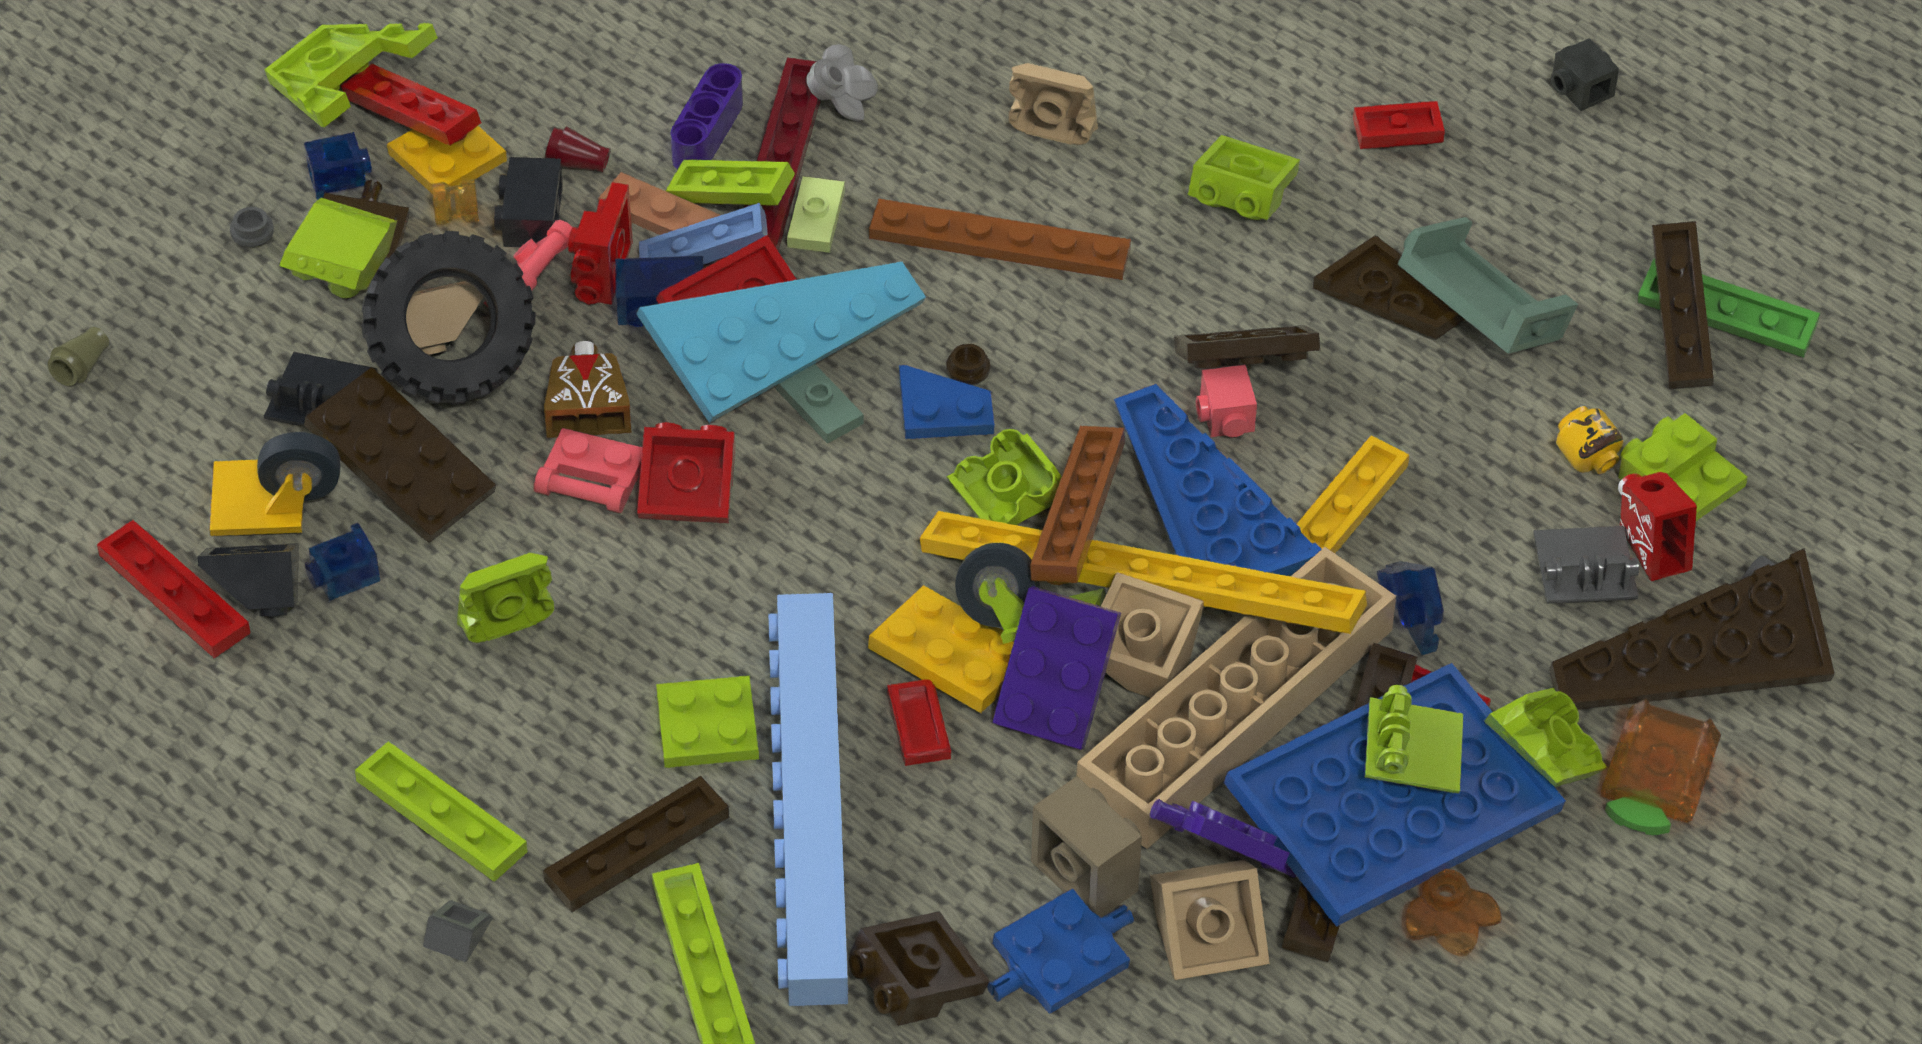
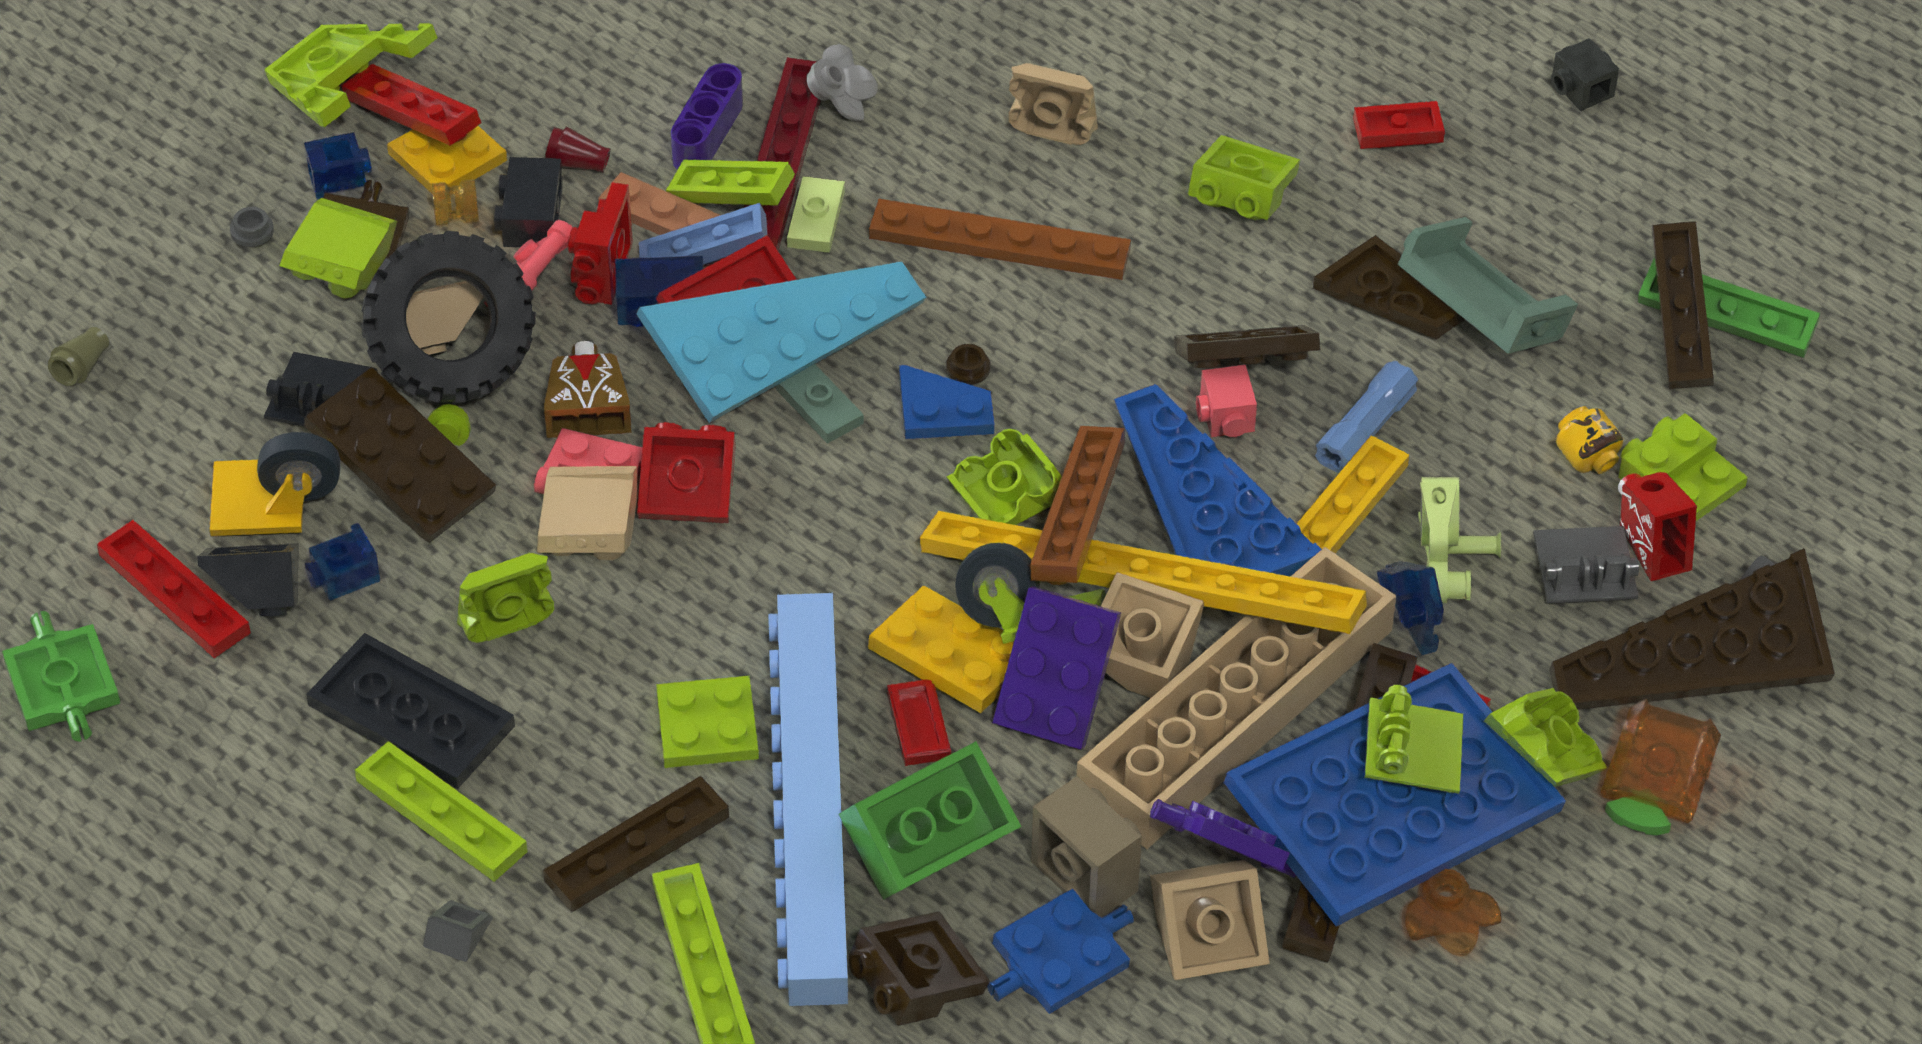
none -> bright green plate [2,611,120,742]
none -> black plate [306,633,515,789]
none -> lime plate [427,404,471,446]
none -> tan slope [537,466,638,561]
none -> bright green brick [838,741,1021,900]
none -> medium blue axle [1315,361,1418,473]
none -> yellowish green piece [1418,477,1501,604]

